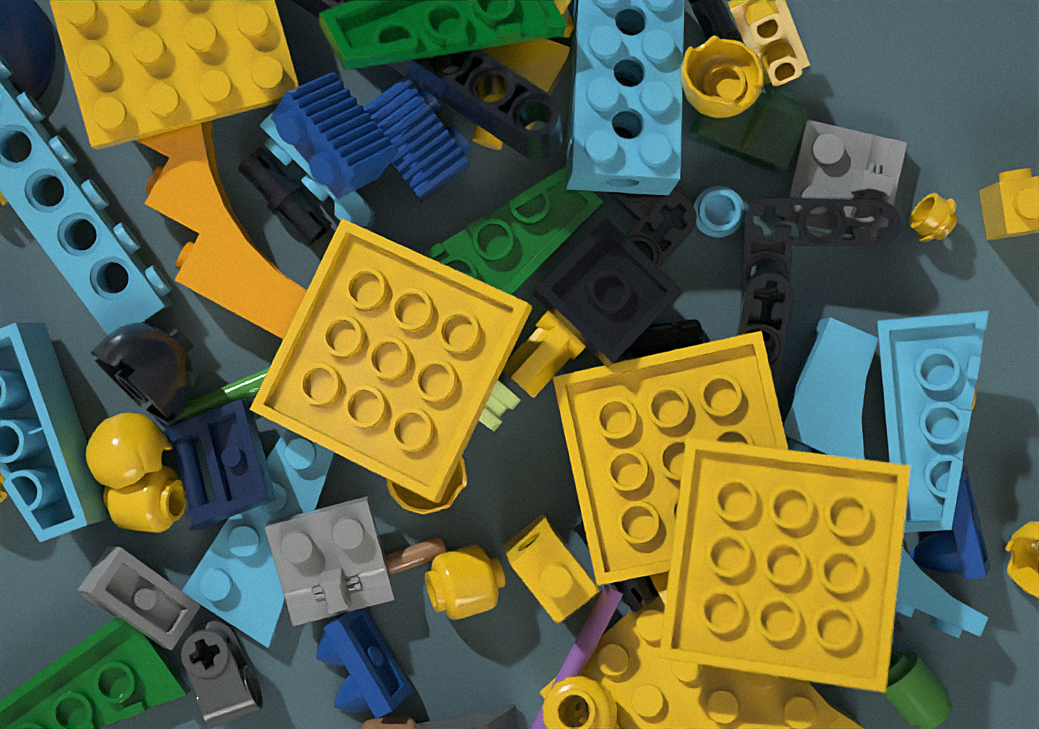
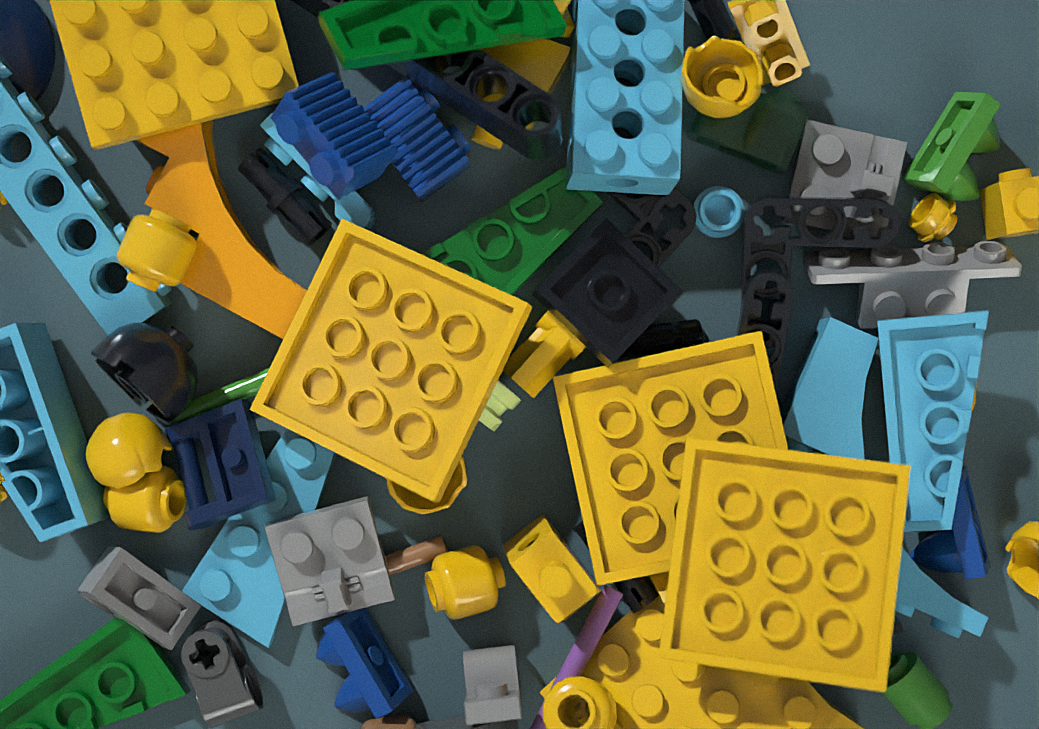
none -> yellow head [116,209,197,293]
none -> light grey plate [463,645,522,725]
none -> light grey bracket [803,241,1022,329]
none -> bright green tile [902,92,1001,201]

